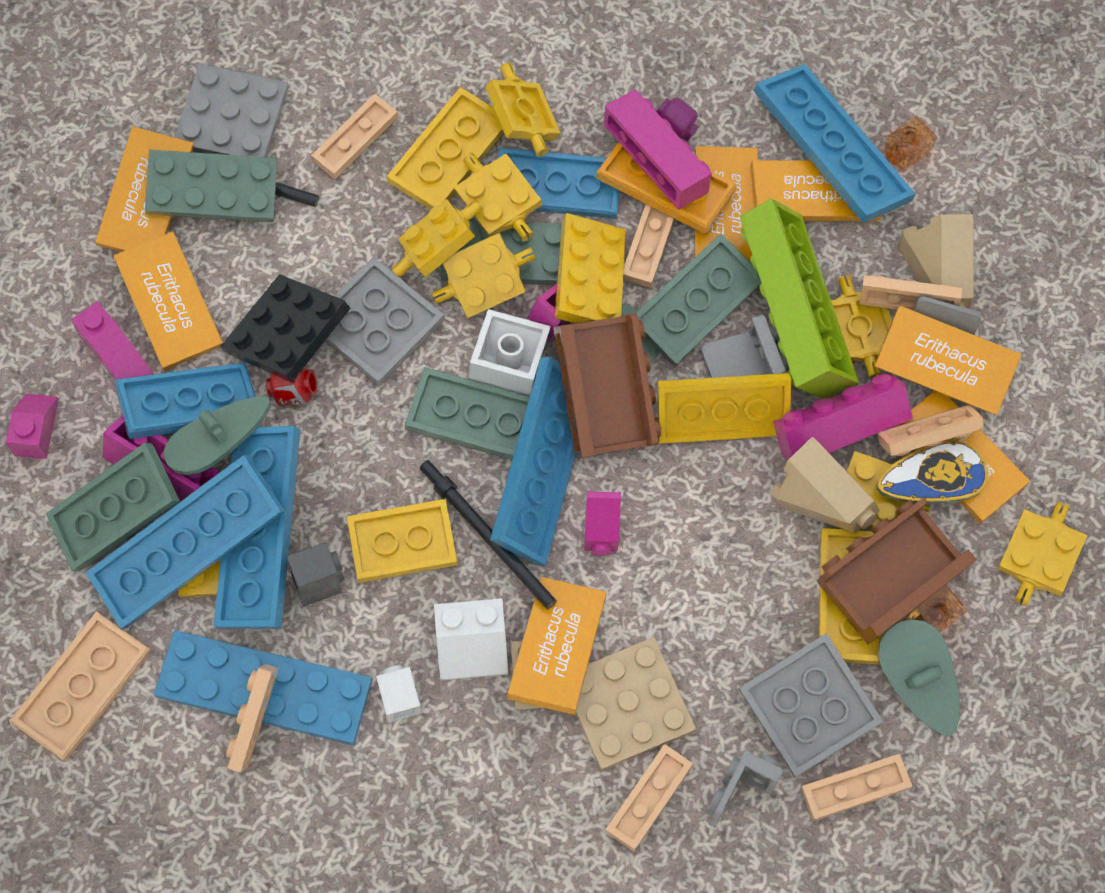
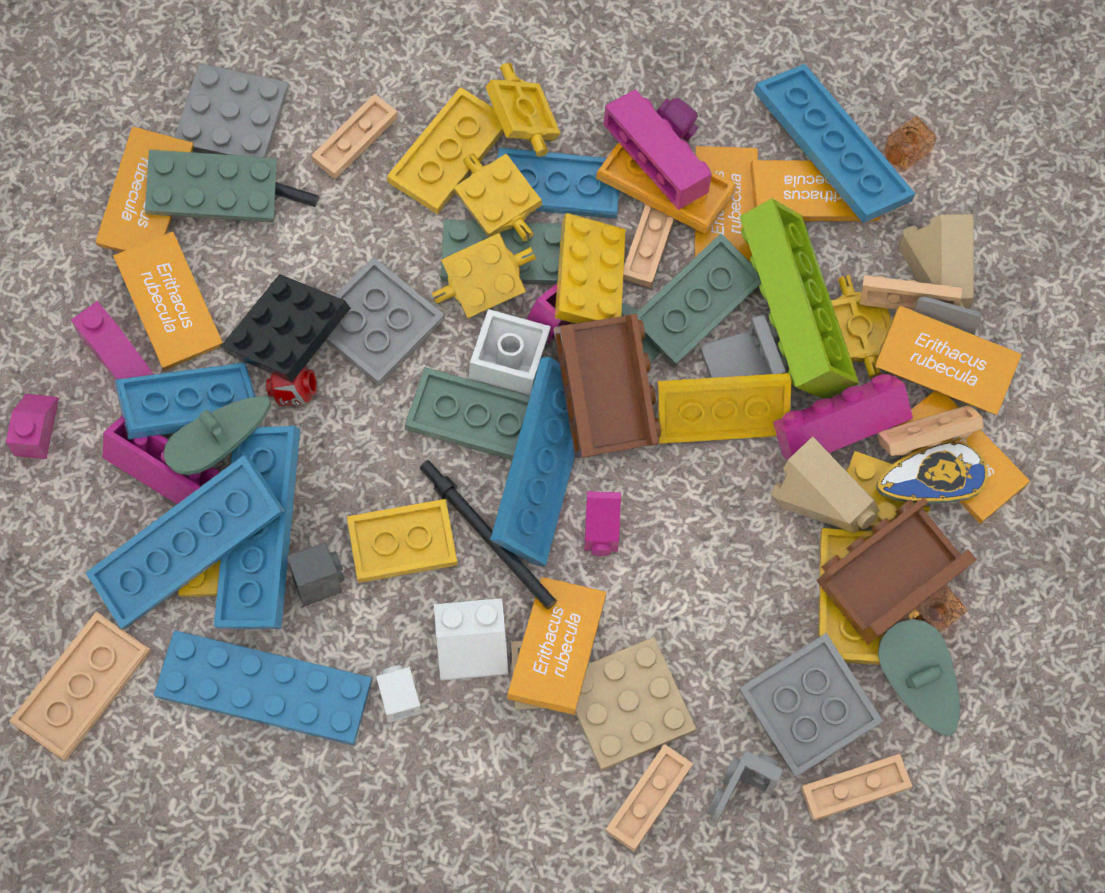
sand green plate [45,443,180,571] -> none
light nougat plate [226,664,279,773] -> none
yellow plate [391,199,483,278] -> none
yellow plate [998,502,1087,606] -> none

